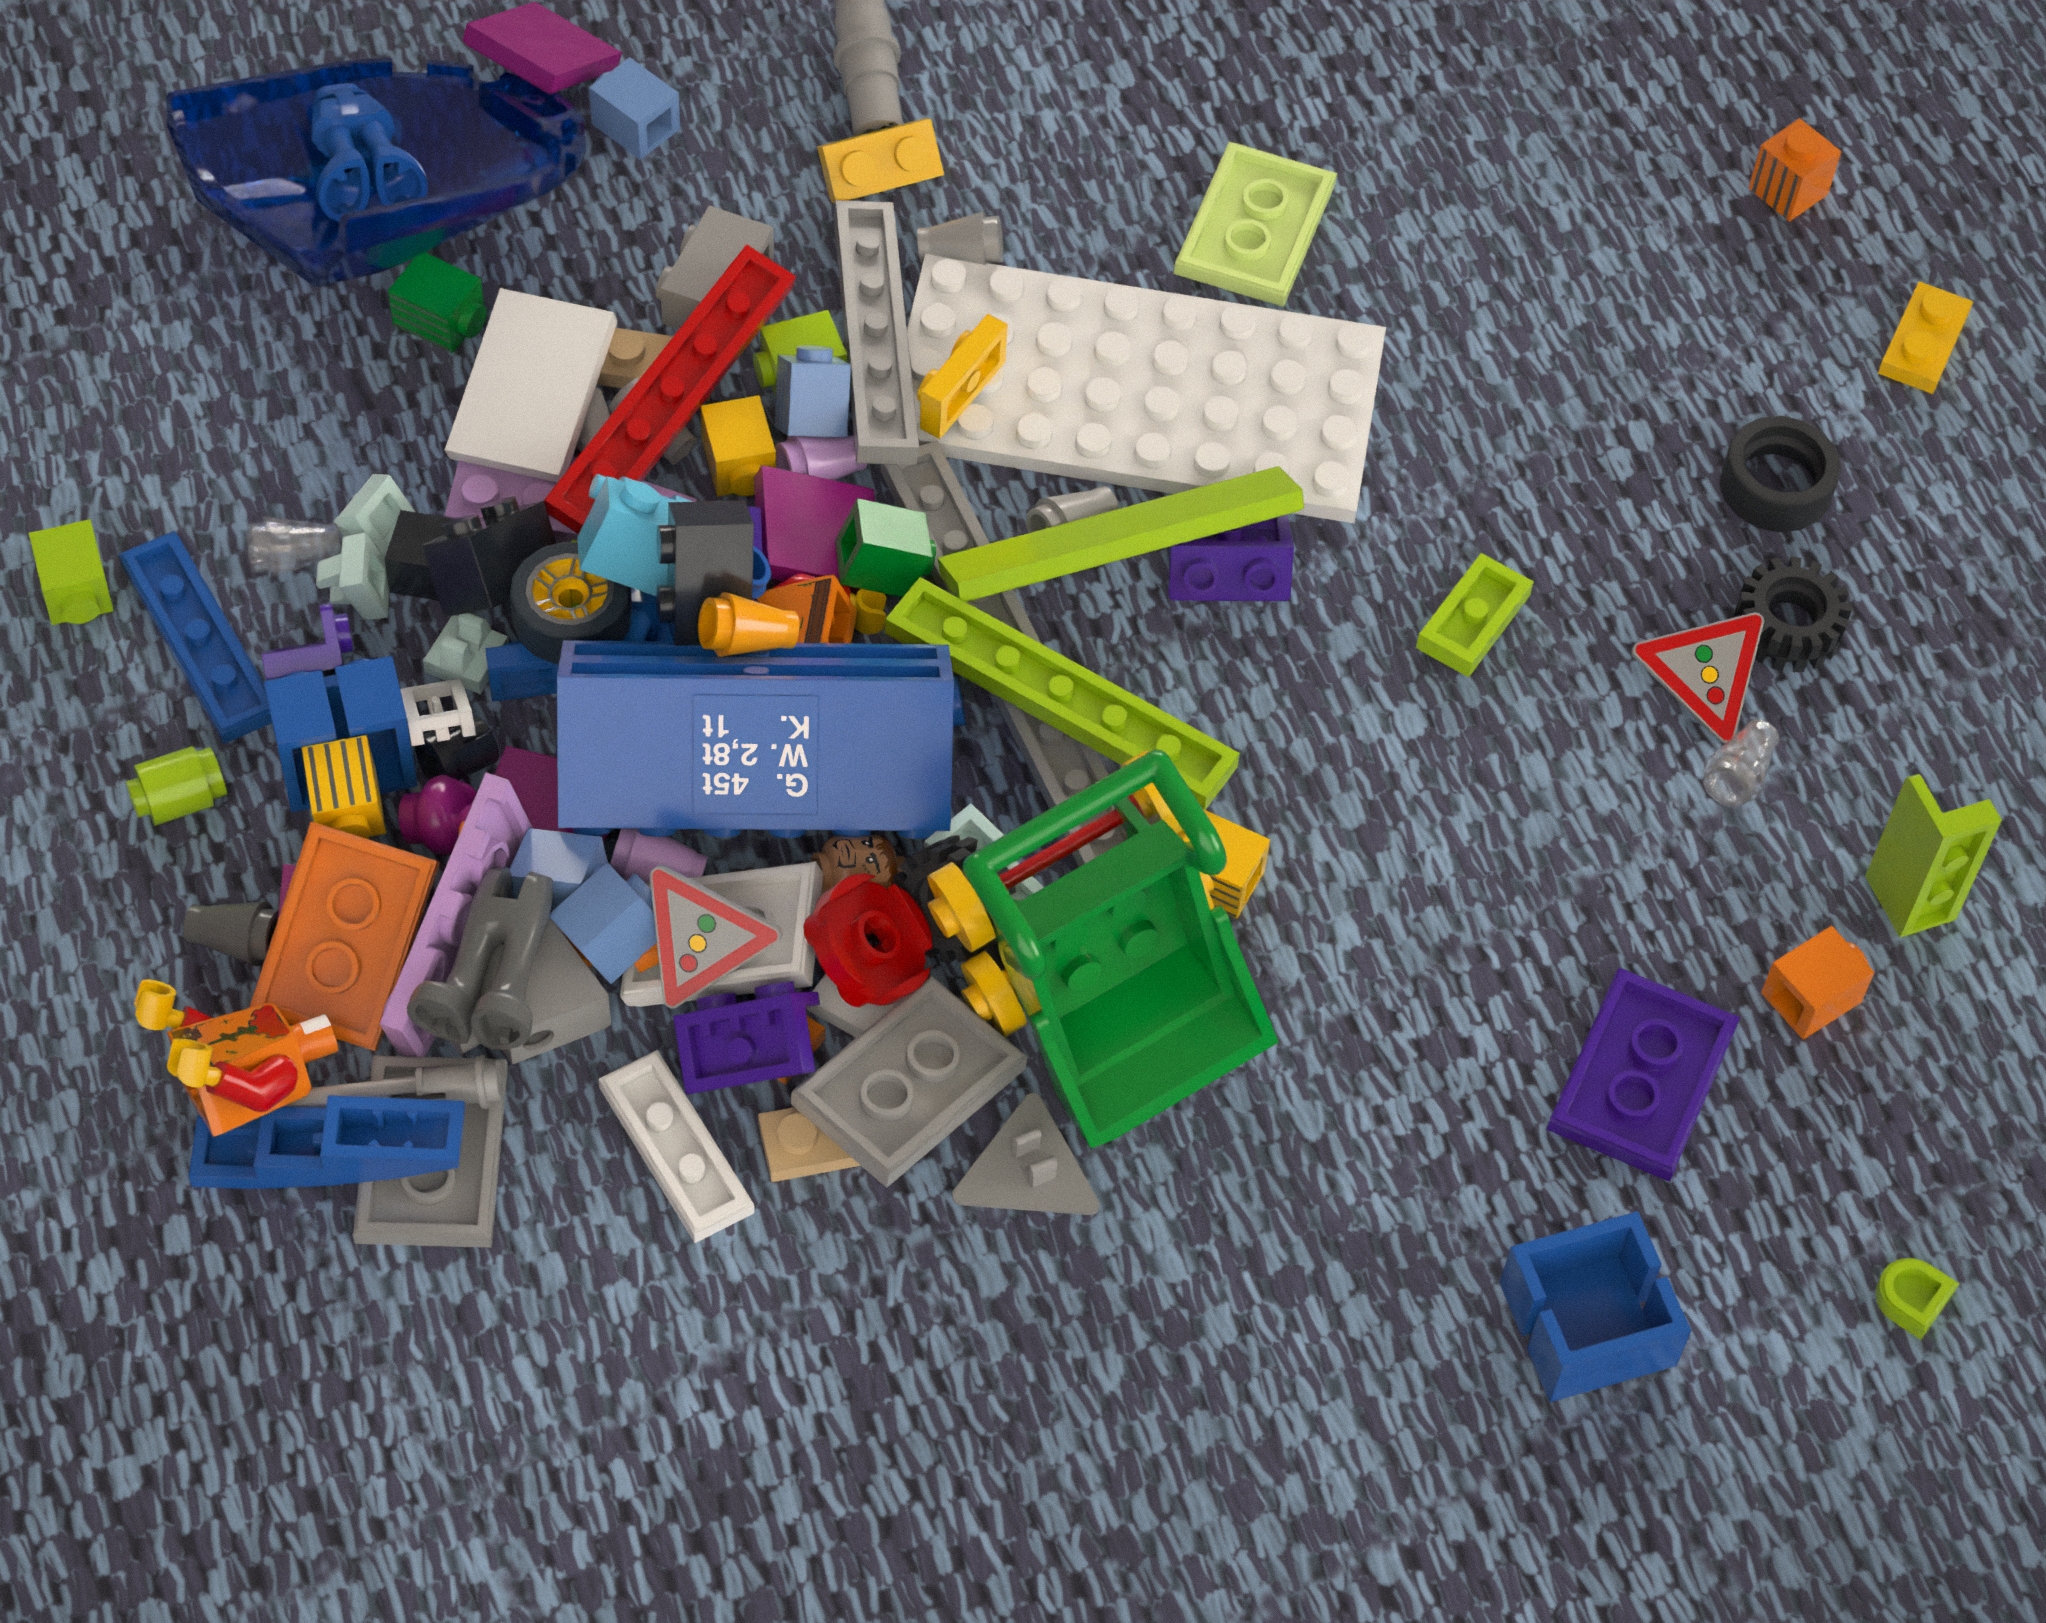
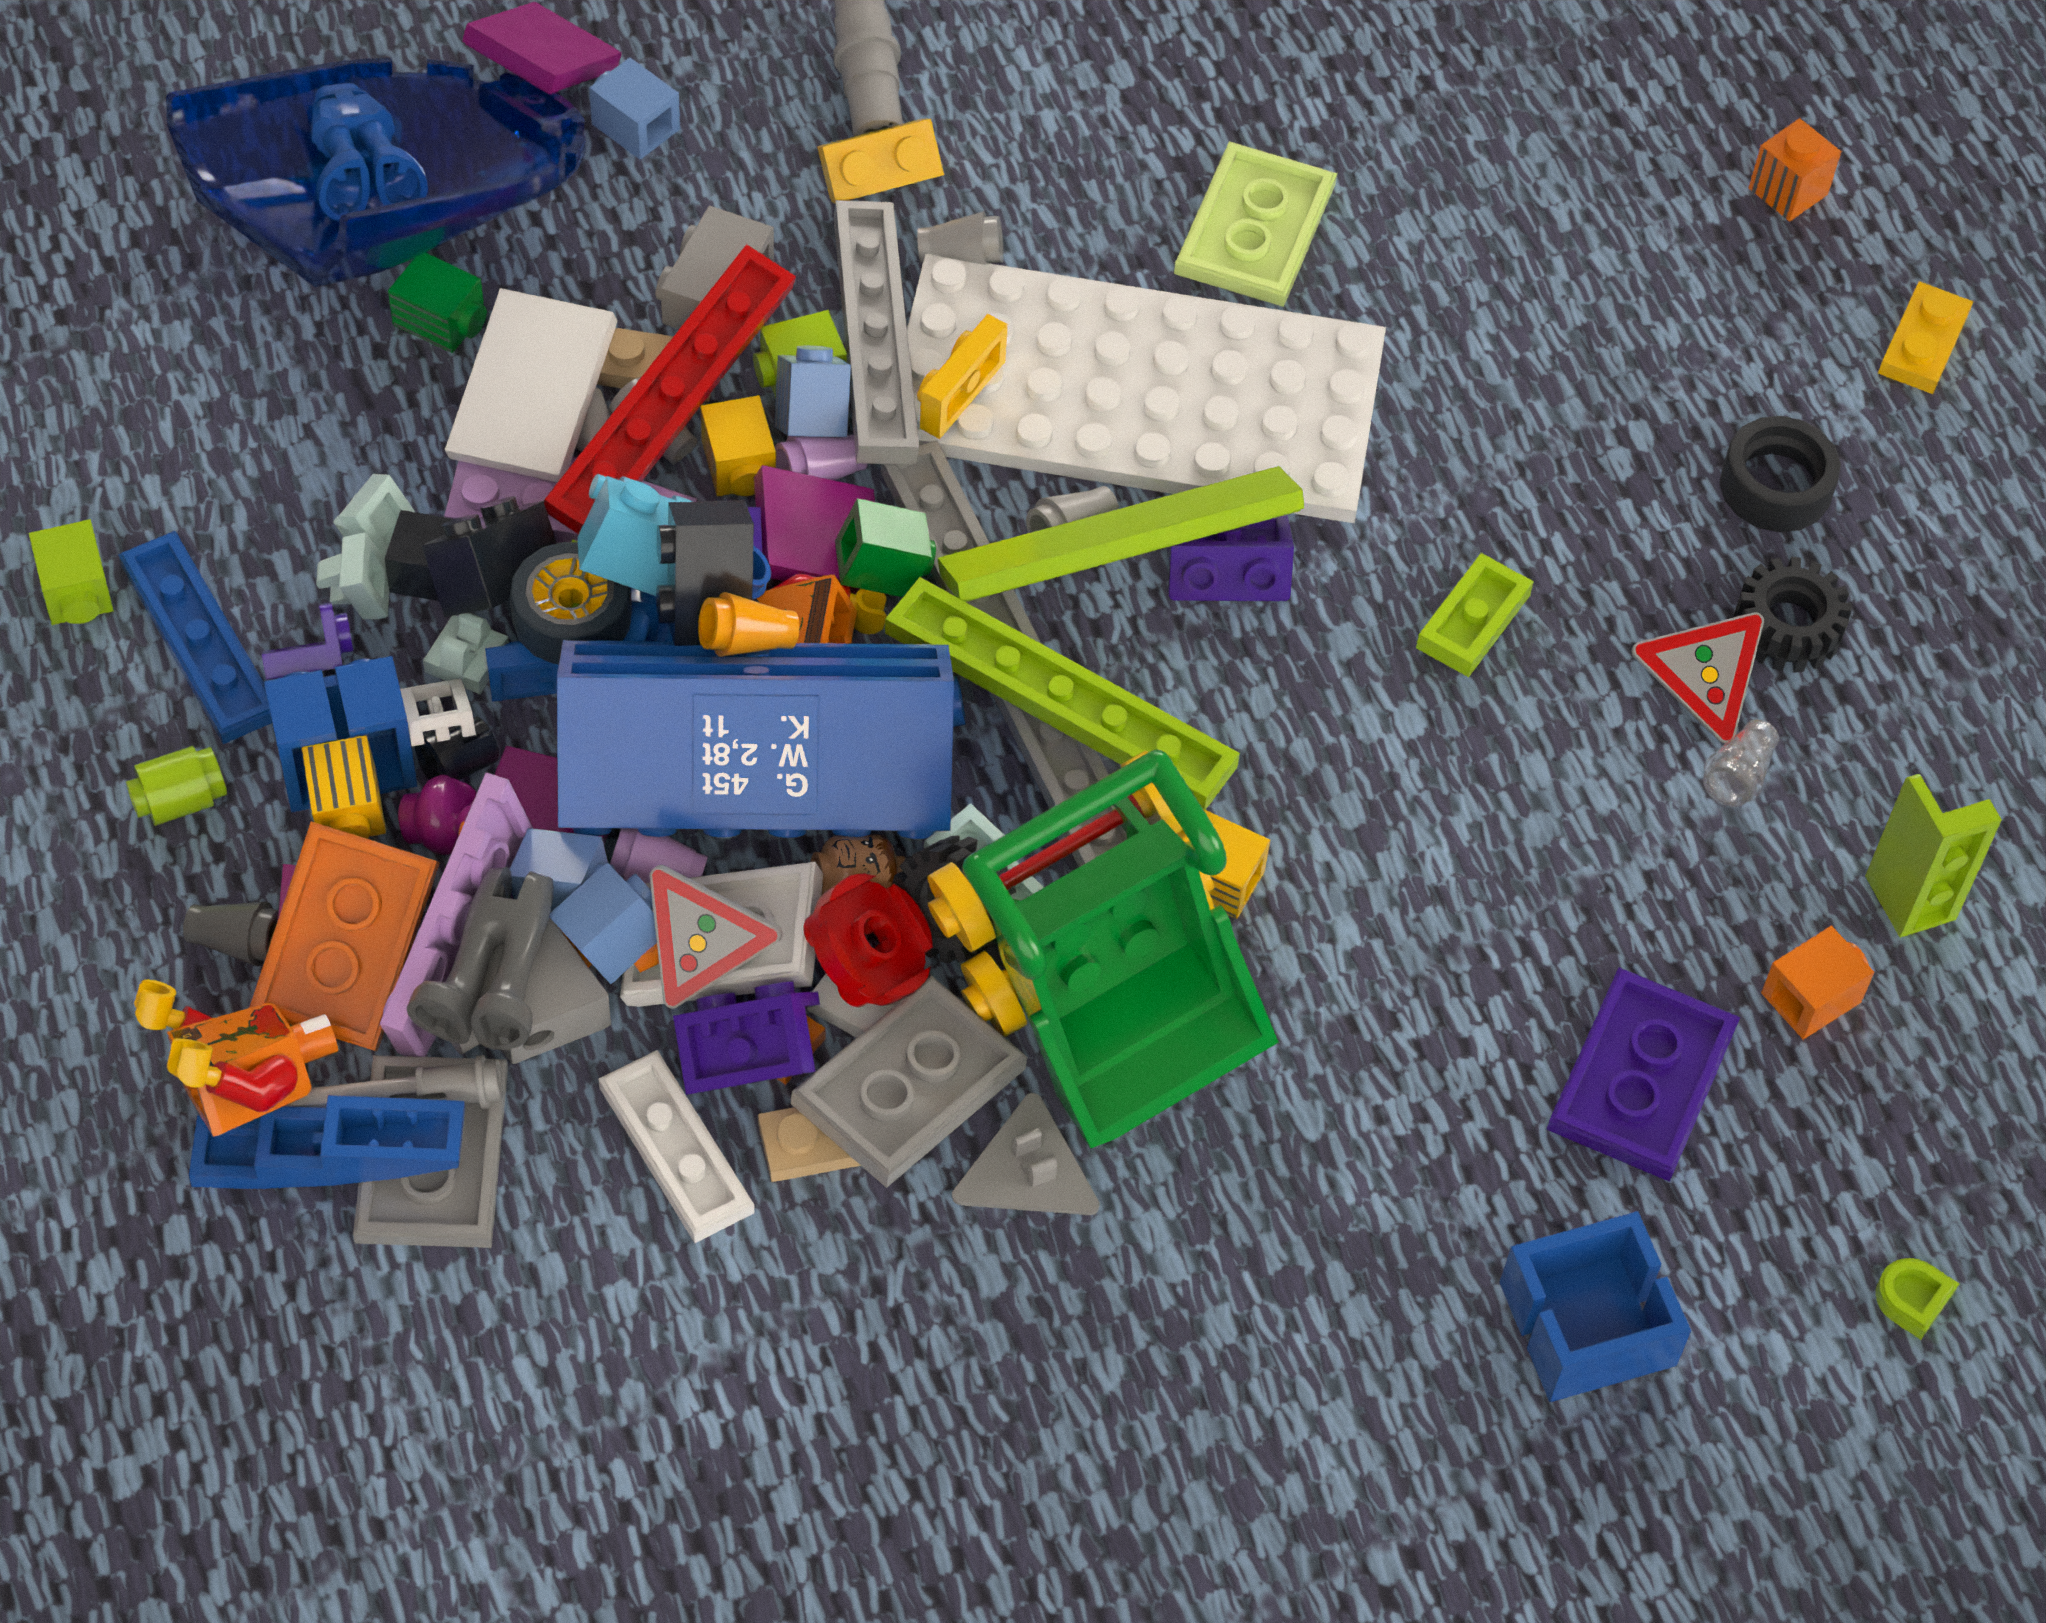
clear cone [247,516,340,577] -> none

